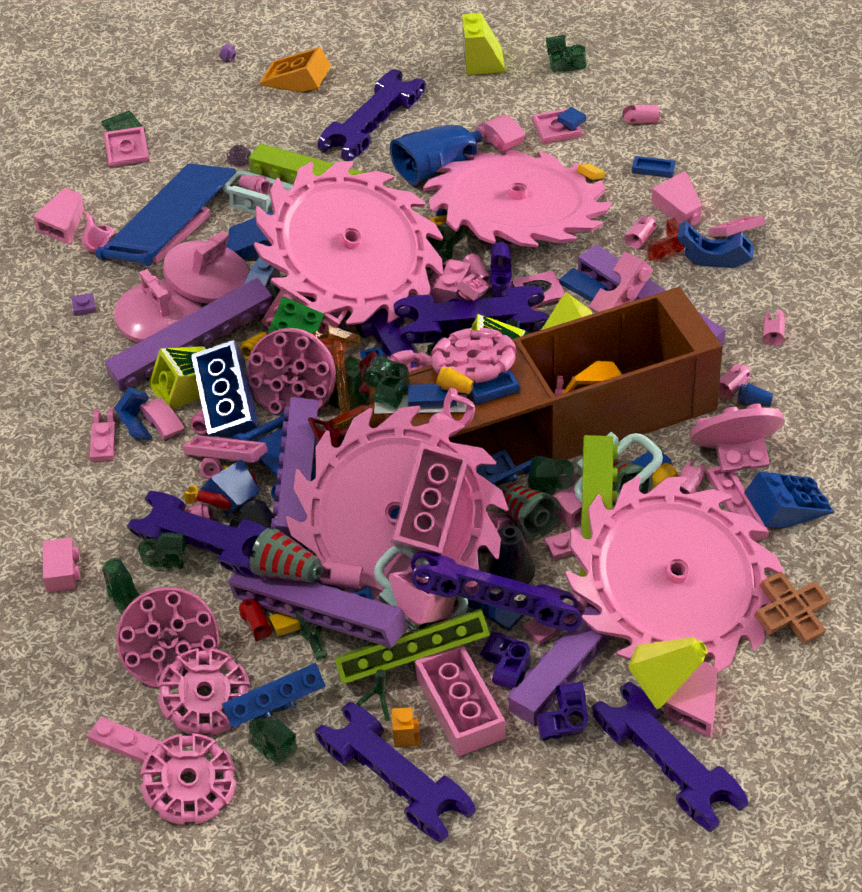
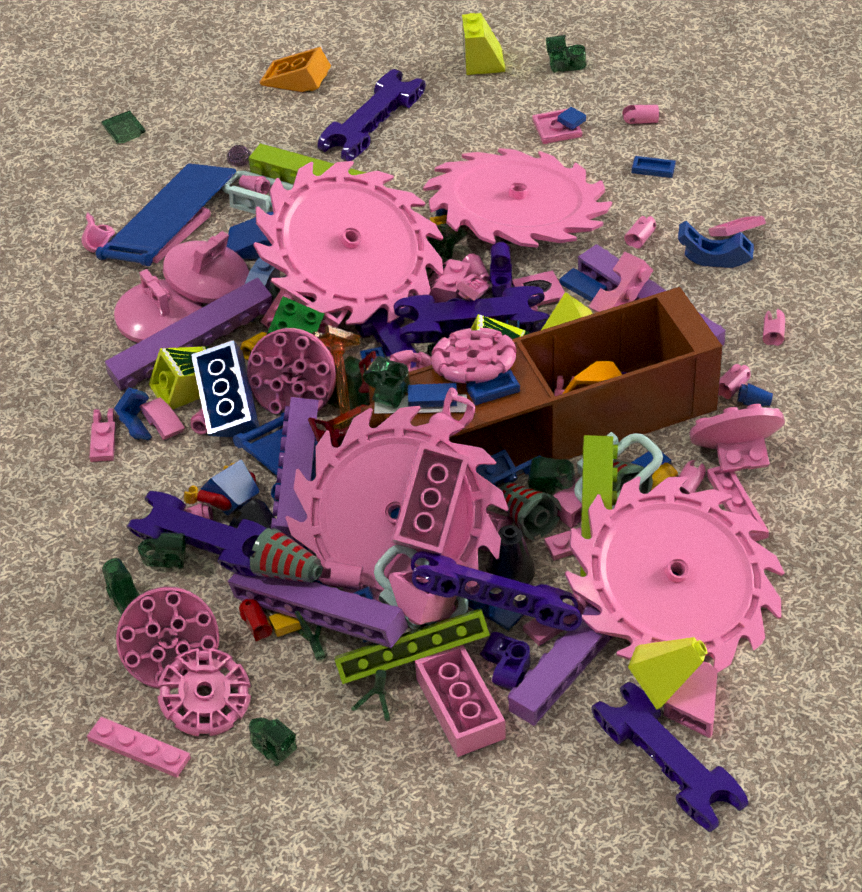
bright pink slope [33,188,84,245] -> none
bright pink brick [43,537,81,593] -> none
medium lavender plate [71,293,96,316] -> none
bright pink tile [103,126,149,168] -> none
bright pink plate [140,733,237,825] -> none
bright pink plate [182,435,268,463] -> none
bright pink plate [200,458,223,479] -> none
medium lavender plate [219,44,236,62] -> none
blue bracket [221,663,326,728] -> none
dark purple piece [314,702,476,843] -> none
blue torso [390,125,482,186] -> none
light orange brick [391,707,420,747] -> none
yellow cone [436,367,474,394] -> none
bright pink brick [476,115,526,153] -> none
dark purple piece [536,682,588,741] -> none
yellow tile [576,163,606,180] -> none
clear red bracket [647,218,686,261] -> none
bright pink slope [652,171,702,226] -> none
blue slope [744,472,834,528] -> none
nougat plate [754,571,831,645] -> none

